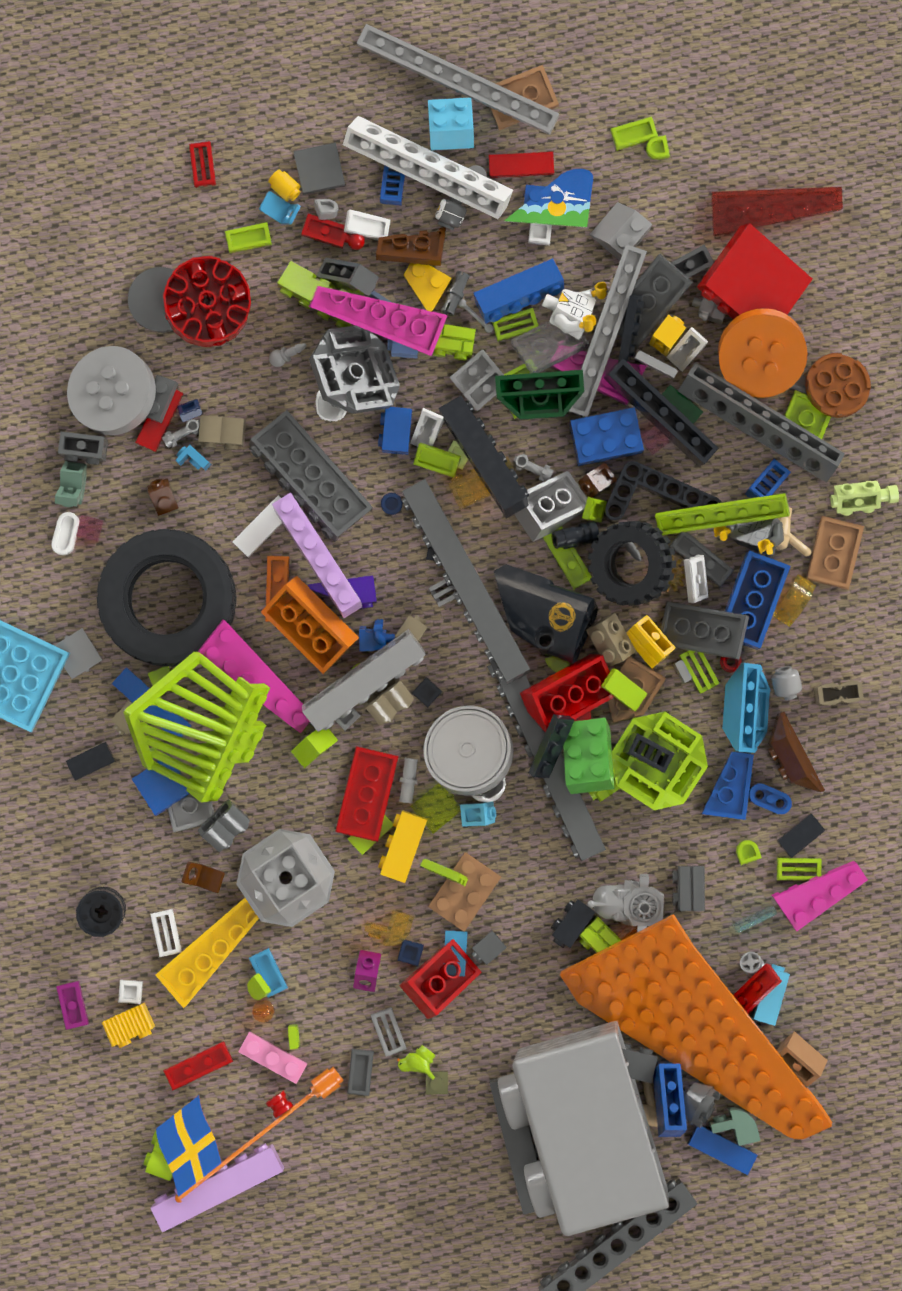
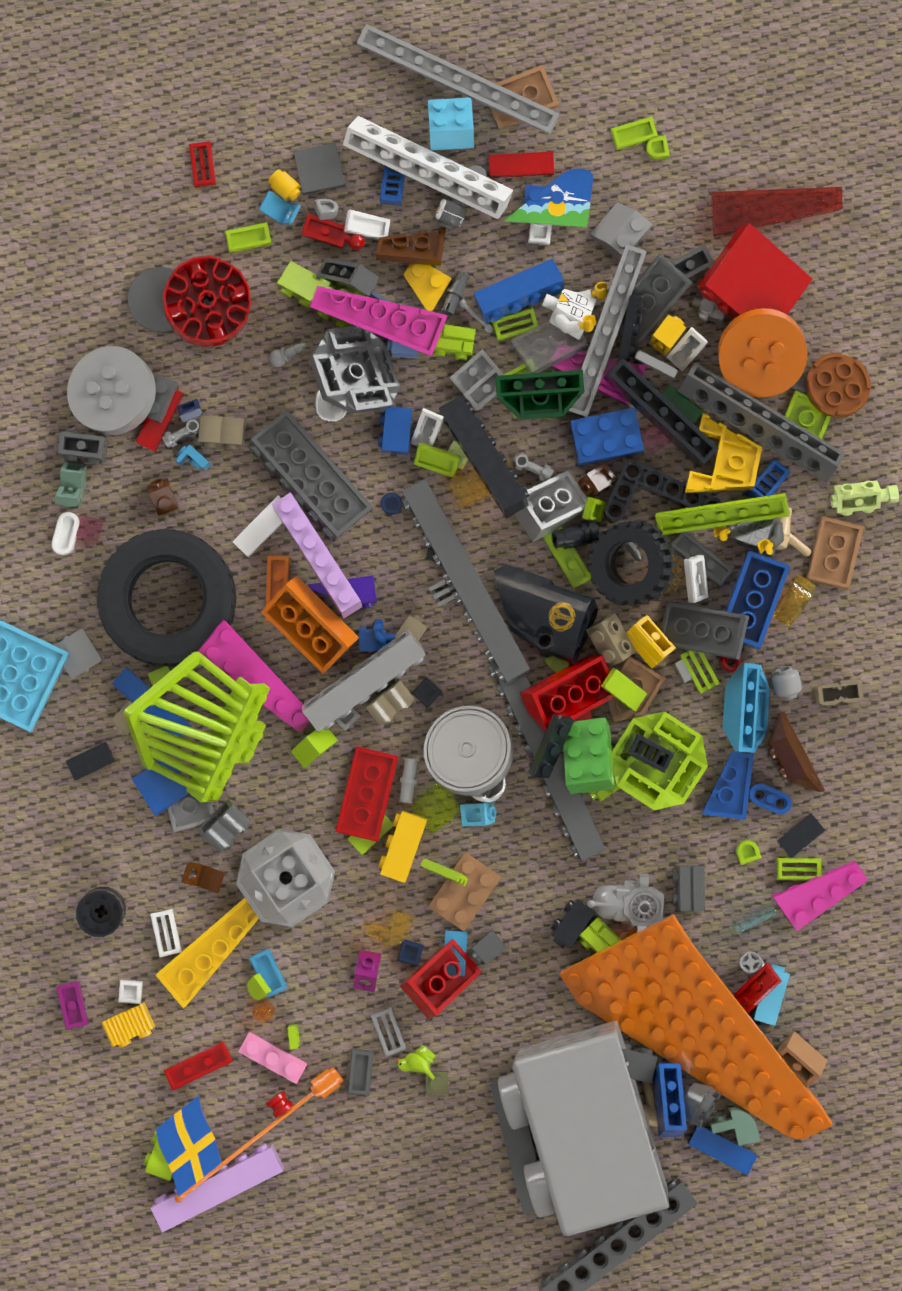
none -> yellow wing [685,413,762,493]

